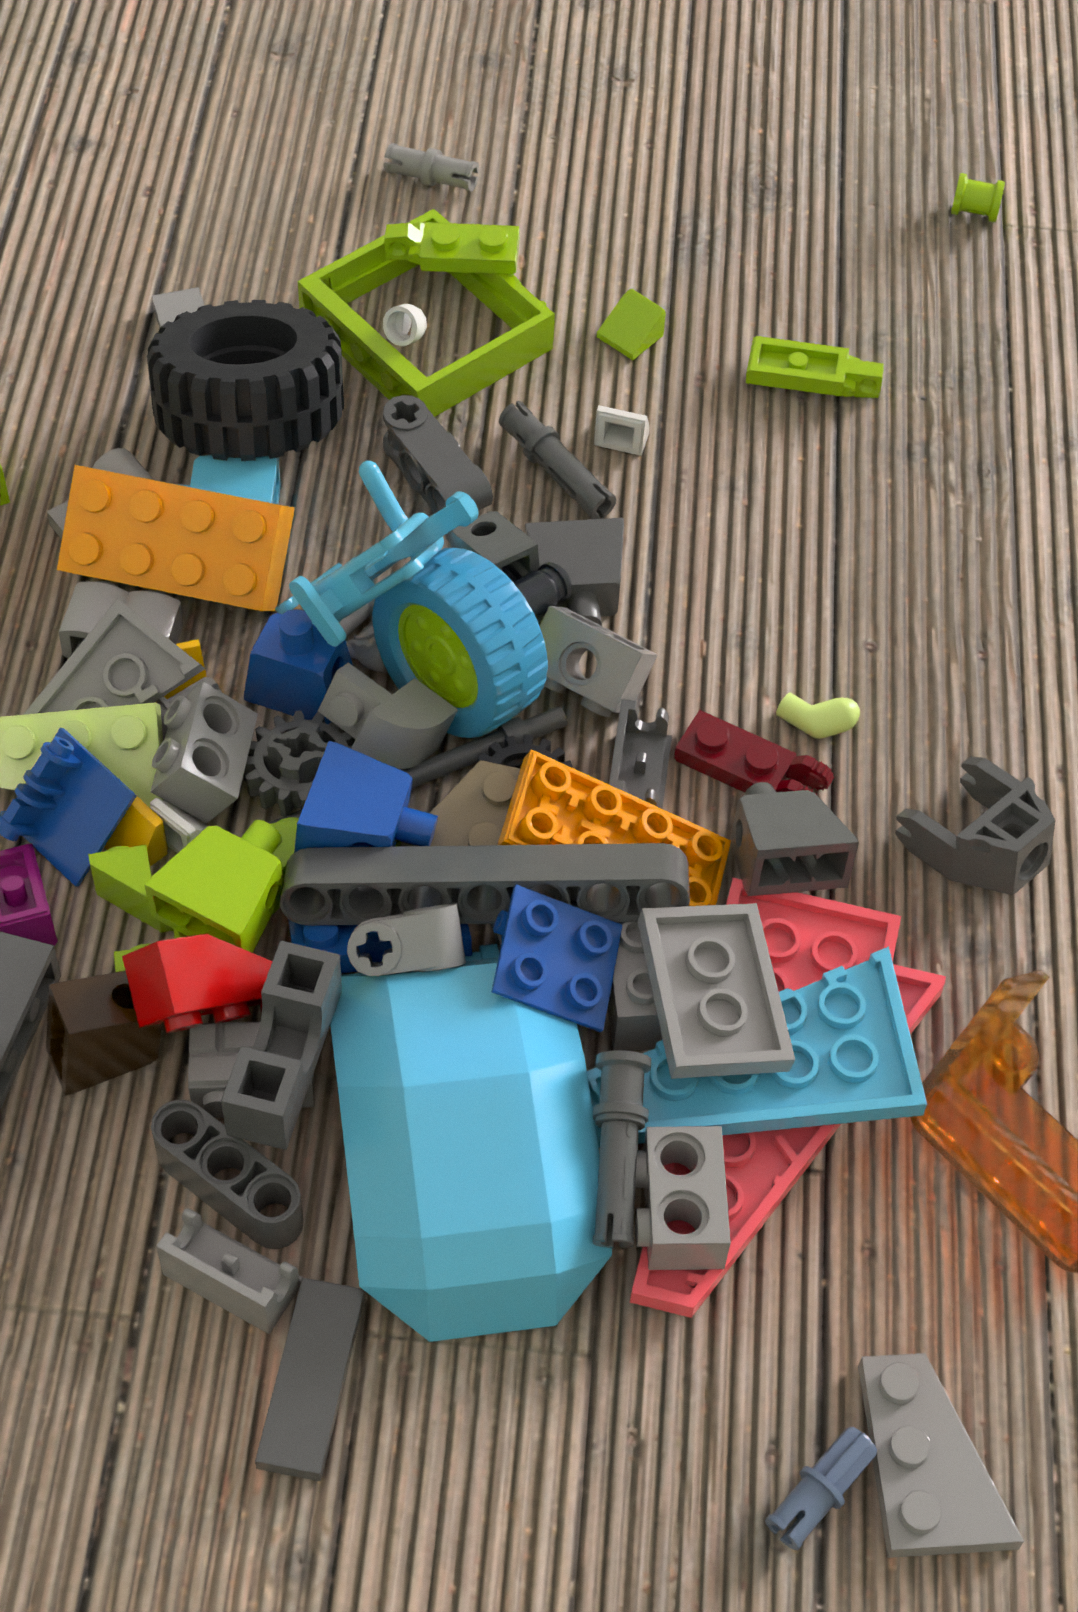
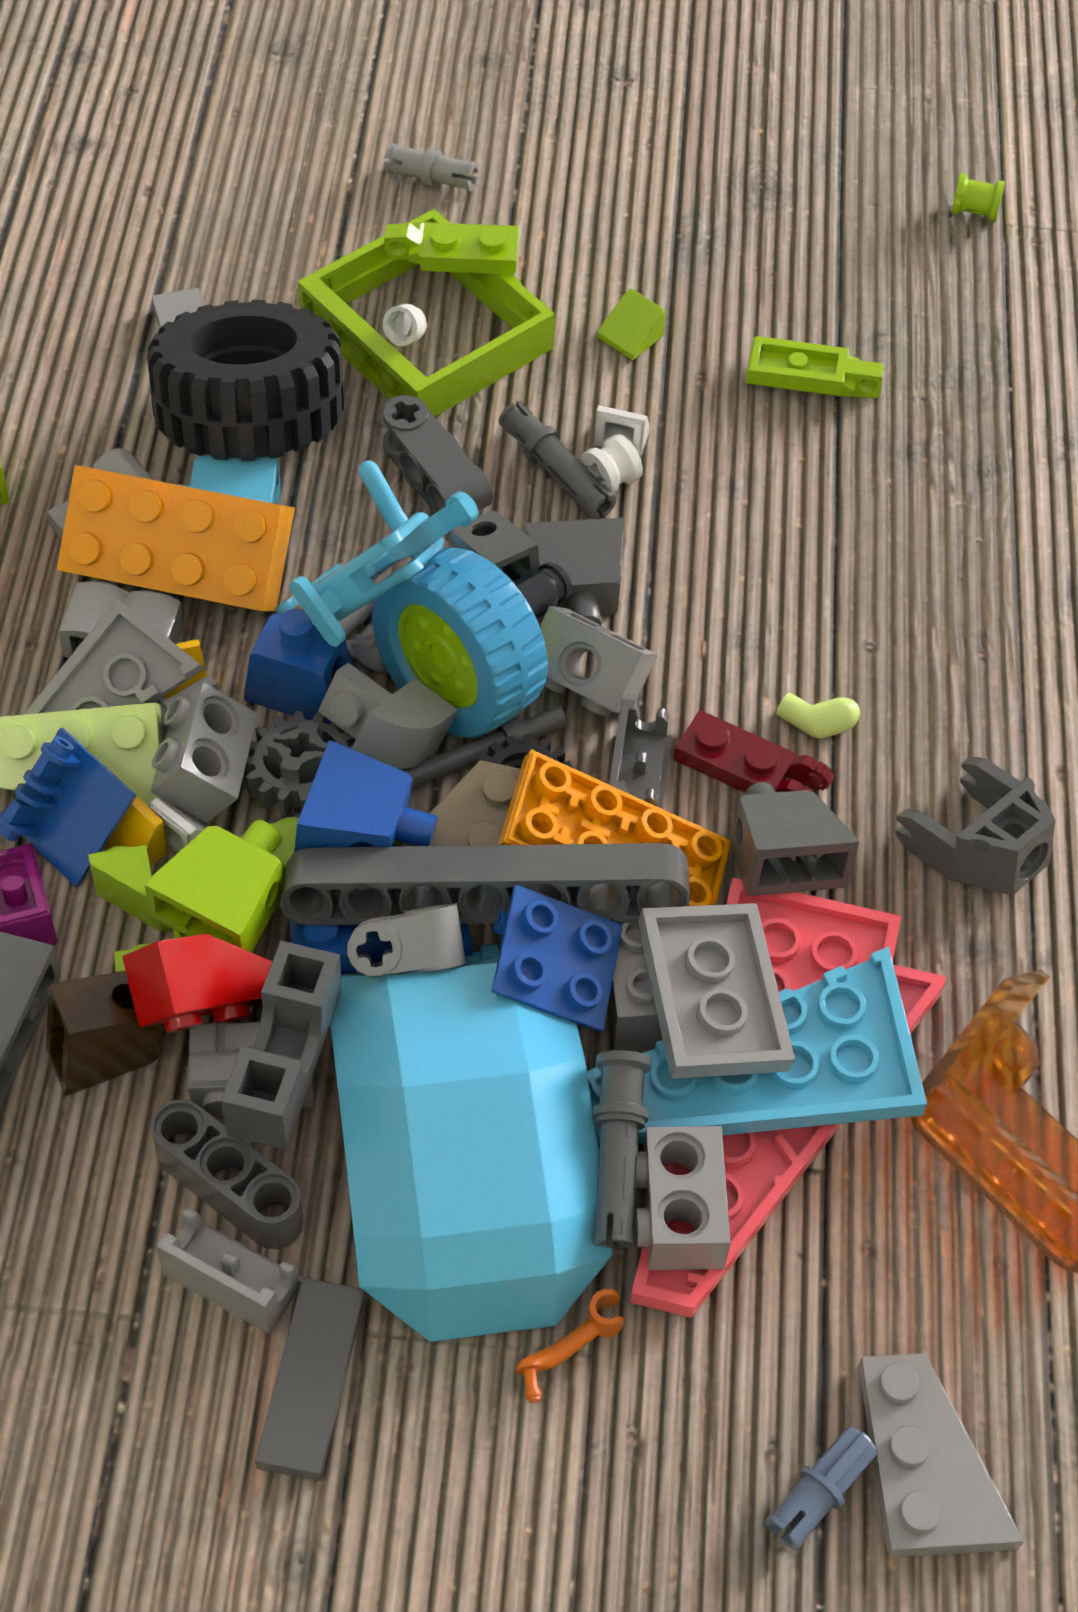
none -> orange piece [516,1289,624,1403]
none -> white wheel [580,434,643,494]

